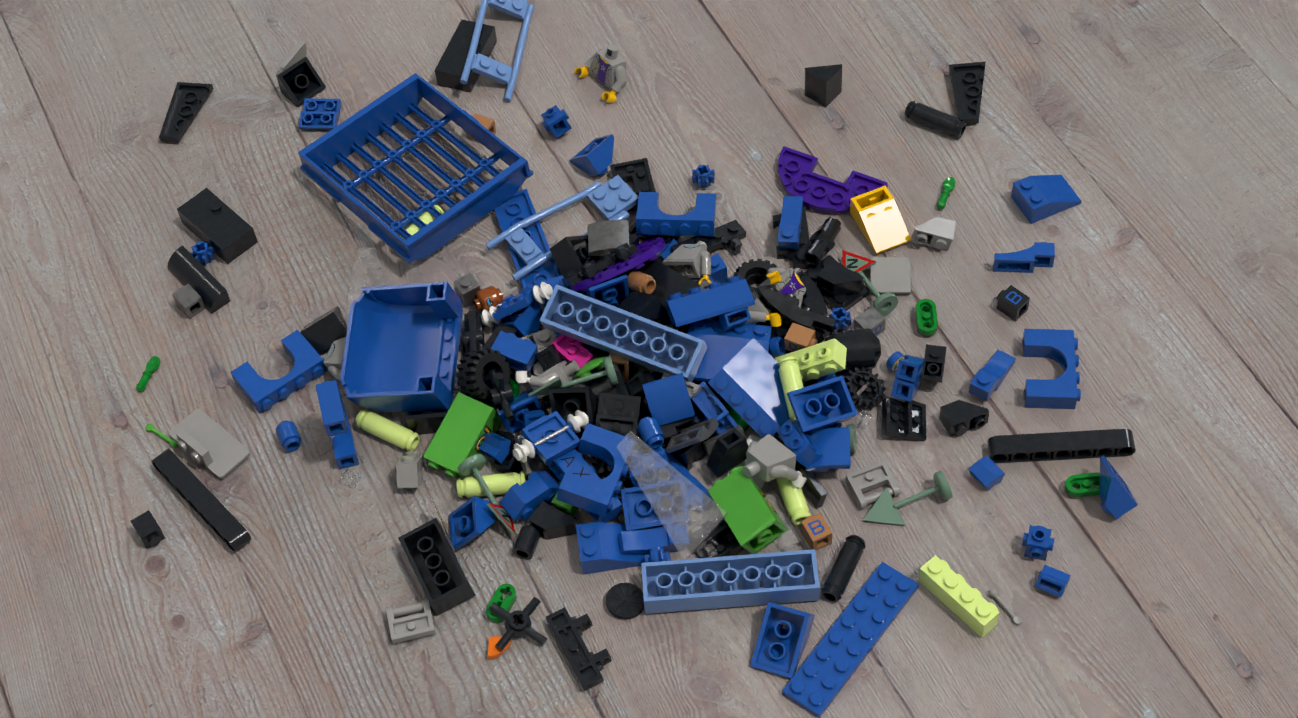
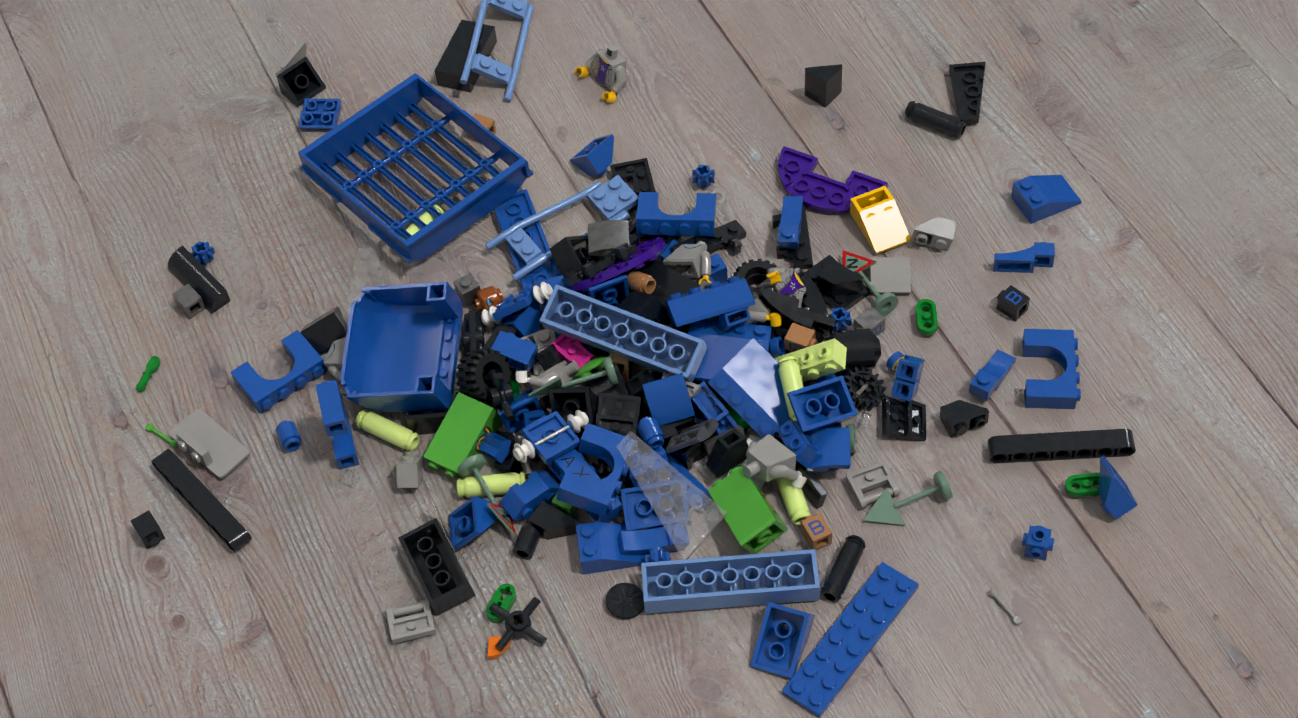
black wing [159,82,214,142] -> none
black brick [177,188,258,264] -> none
blue brick [541,105,571,138] -> none
black hinge [546,607,612,691] -> none
black slope [688,514,744,558] -> none
black piece [804,217,841,267] -> none
yellowish green brick [918,555,1000,638] -> none
black slope [921,344,947,383] -> none
green piece [937,177,956,210] -> none
blue piece [969,456,1005,491] -> none
blue piece [1035,565,1071,597] -> none

